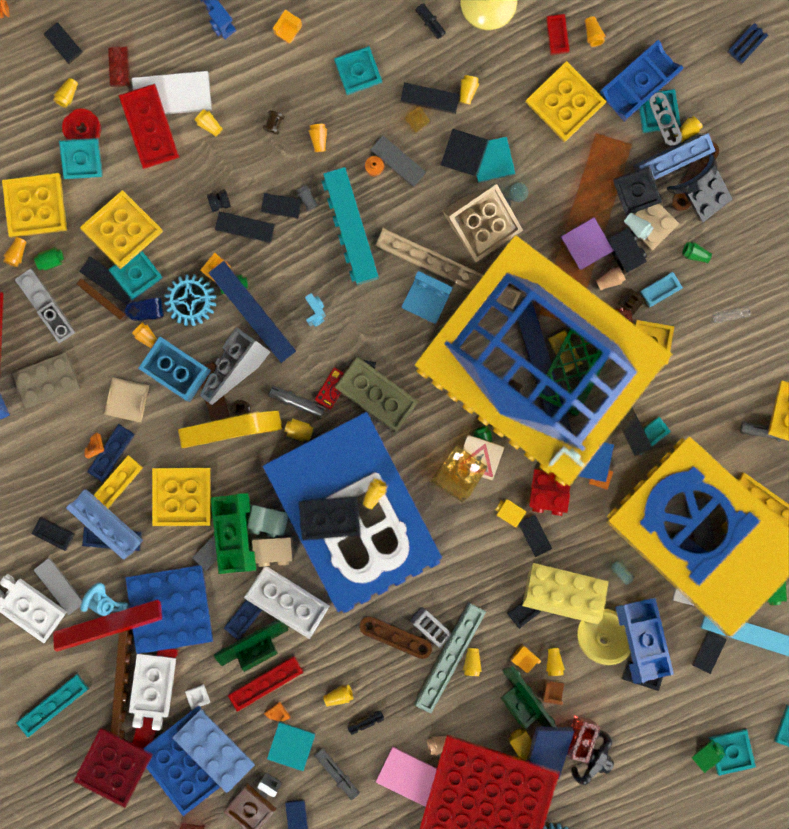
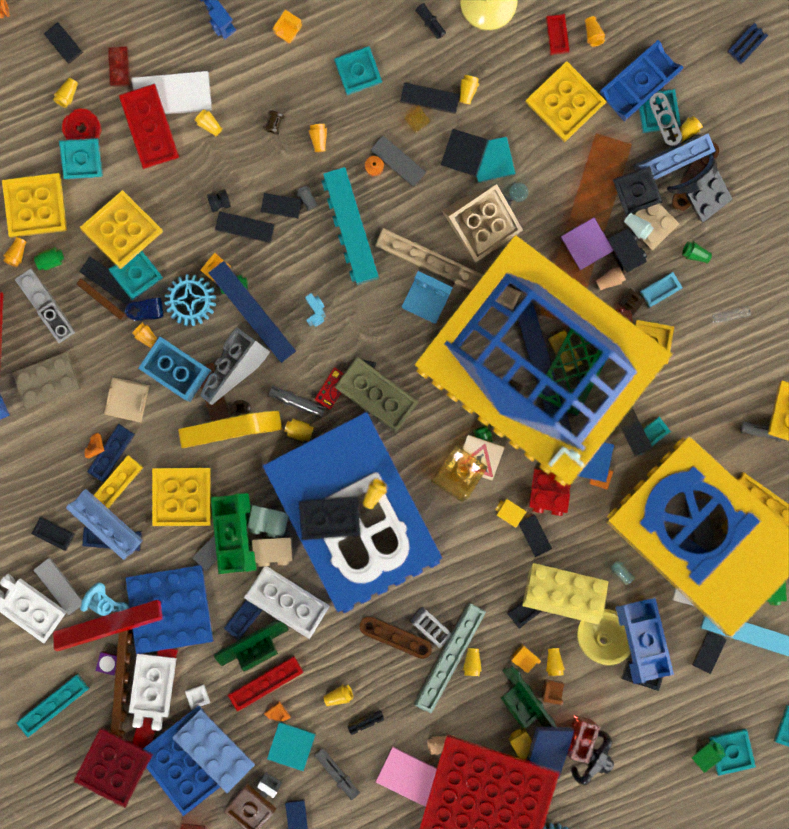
none -> tile [95,651,117,676]

